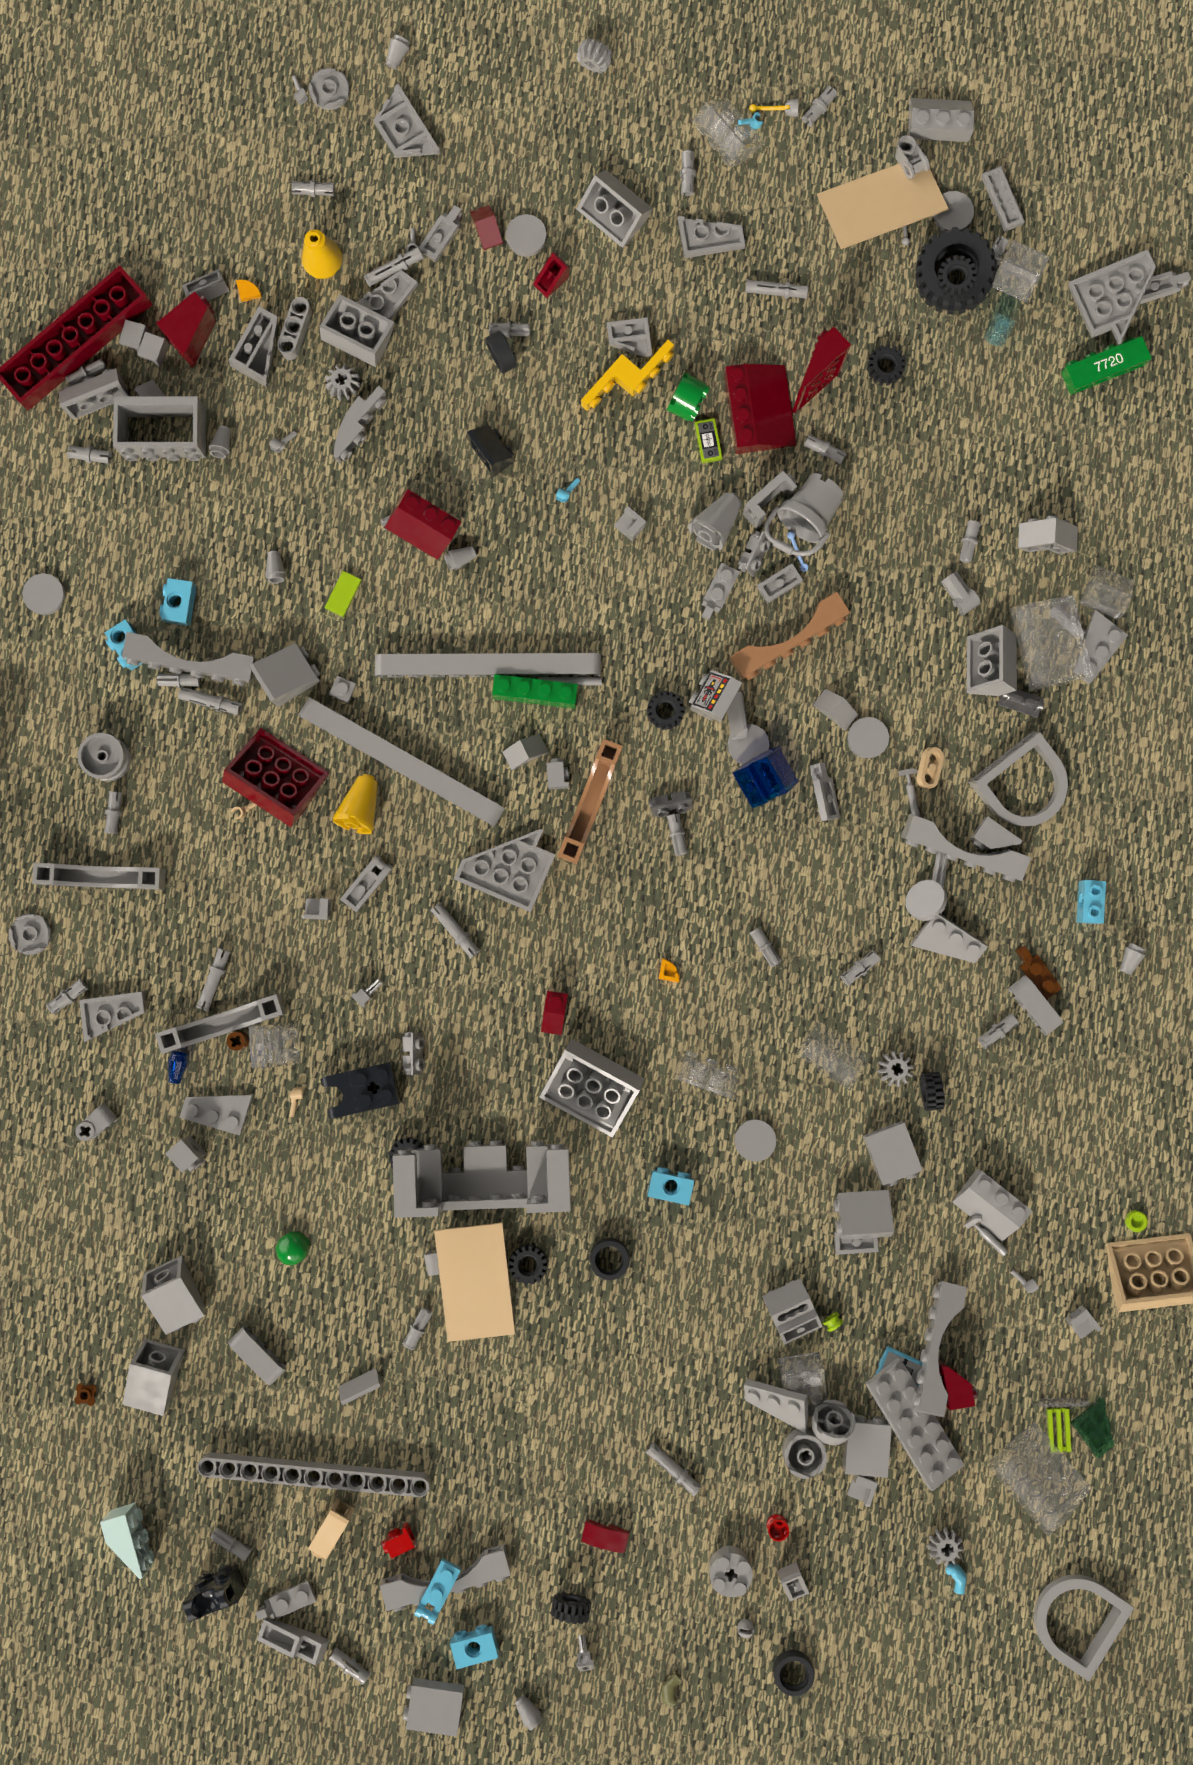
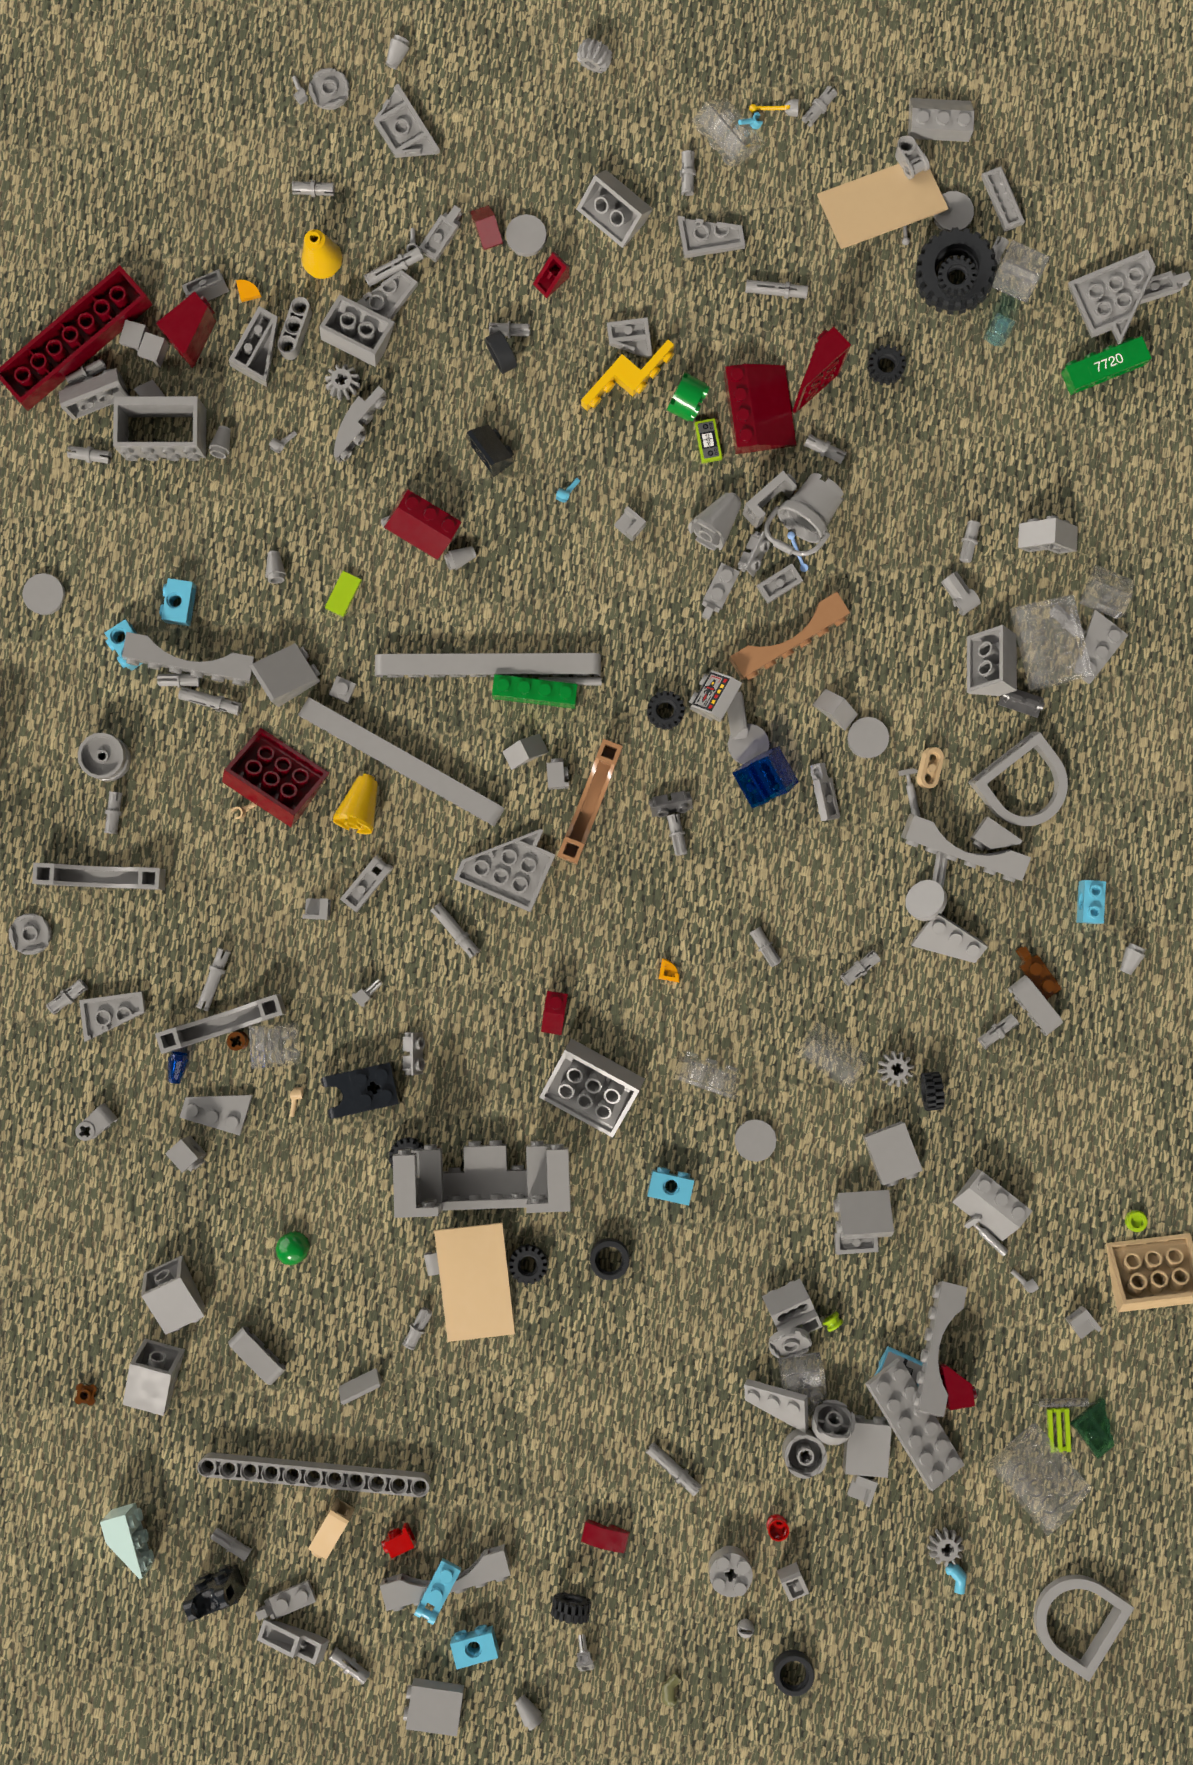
none -> light grey tile [768,1327,812,1359]

